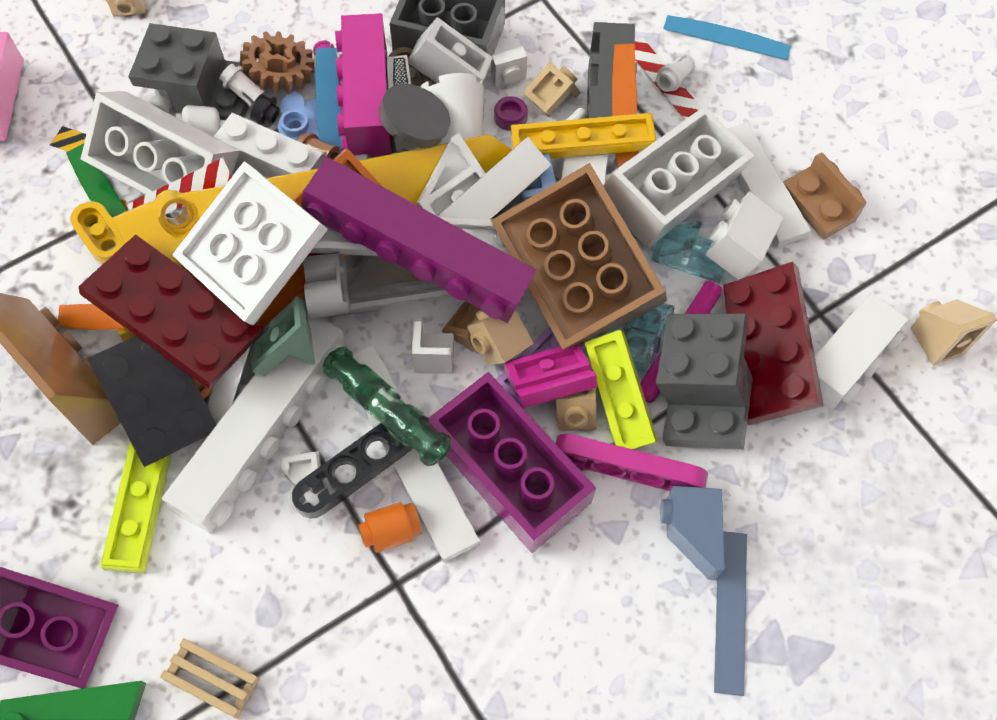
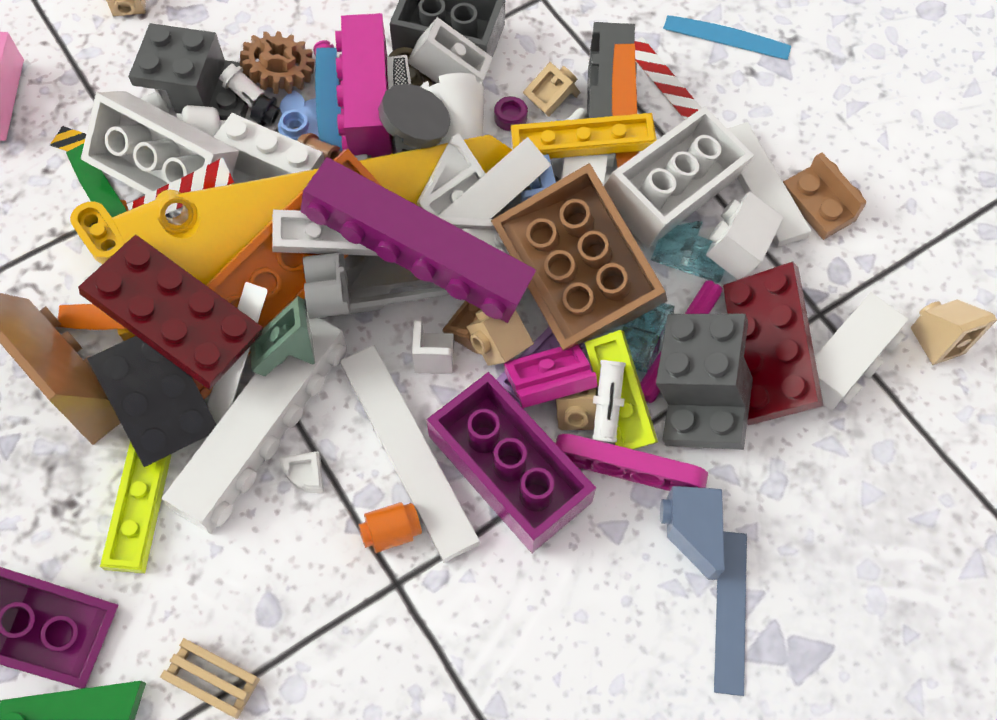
white plate [172,162,328,325] -> none
black beam [292,407,428,519] -> none
clear green piece [323,347,451,466] -> none
white plate [491,46,528,87] -> none
white pin [656,53,696,92] -> none
none -> white pin [592,360,626,442]

